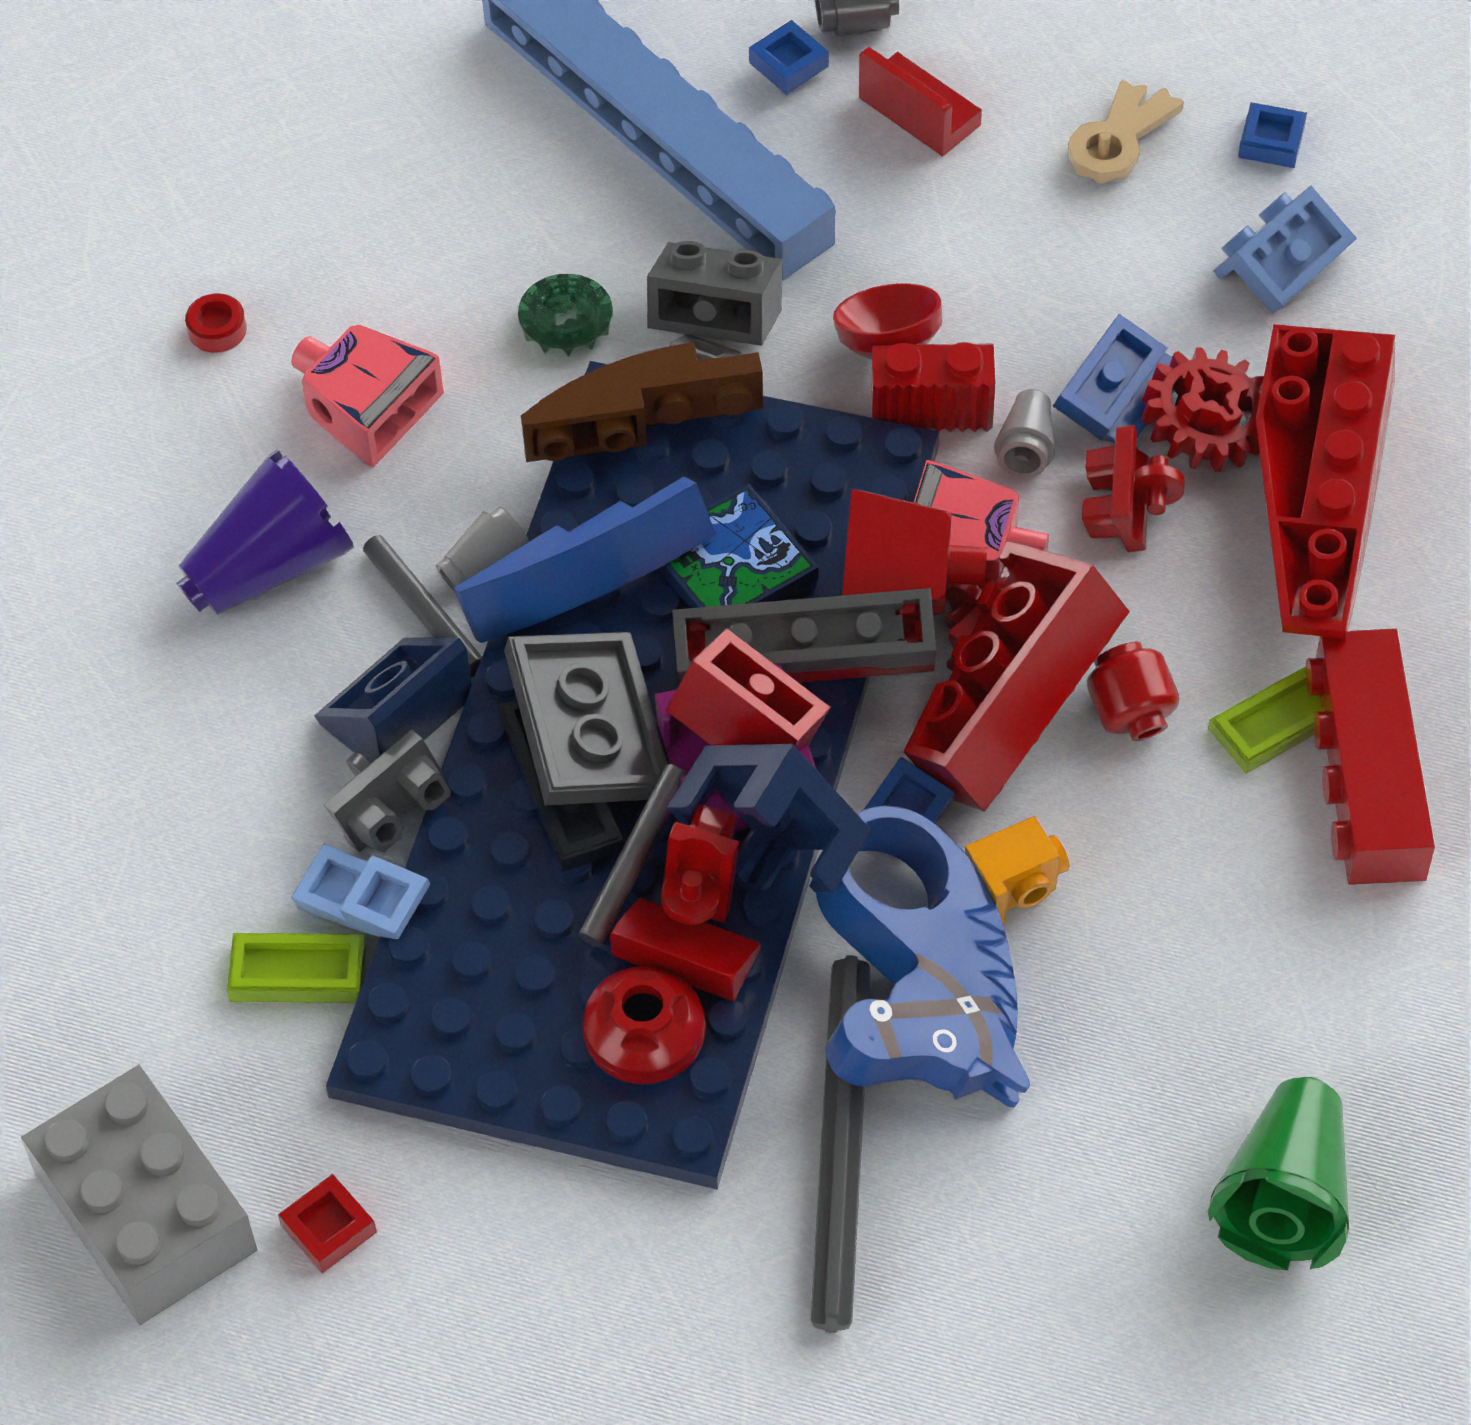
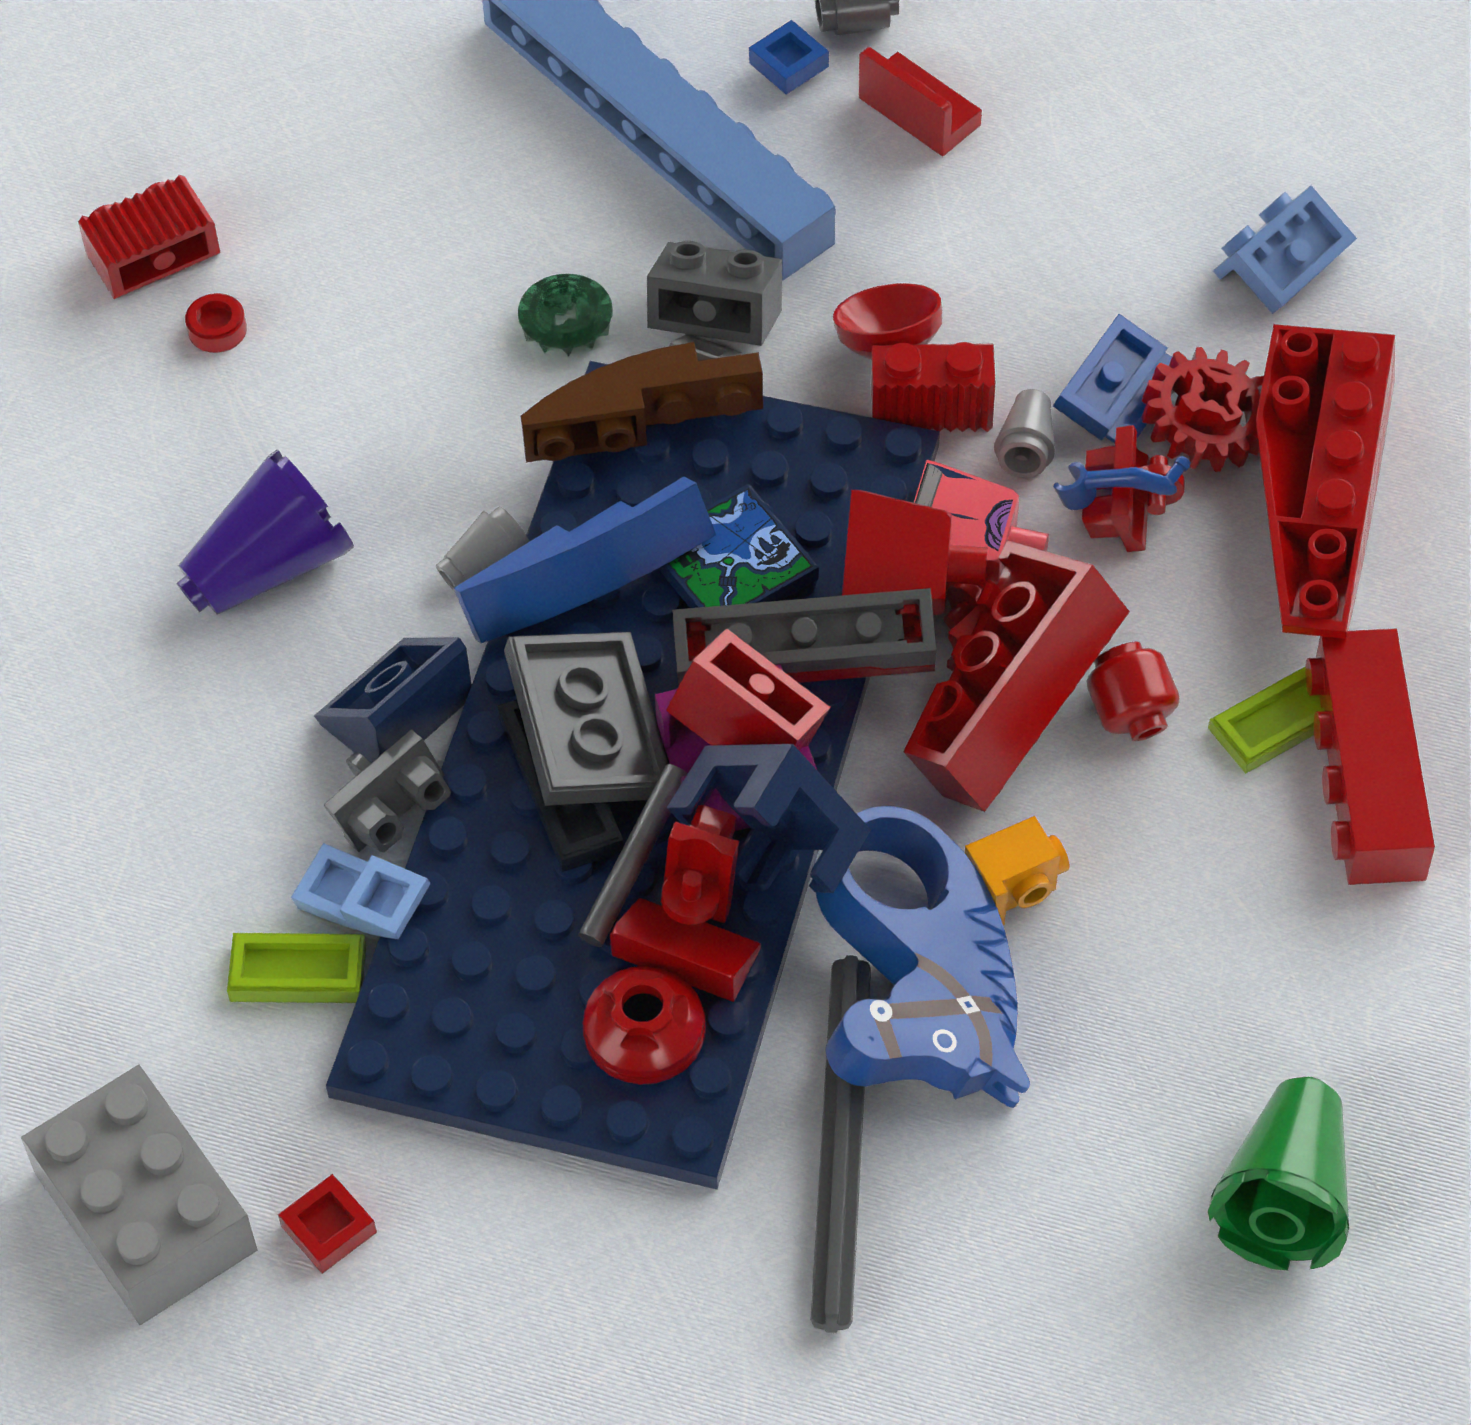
coral torso [291,325,444,468] -> none
dark grey bar [363,535,482,677] -> none
blue plate [864,757,955,825] -> none
tan piece [1068,80,1184,184] -> none
blue tile [1238,102,1307,168] -> none
none -> red brick [78,175,221,299]
none -> blue piece [1053,456,1191,510]

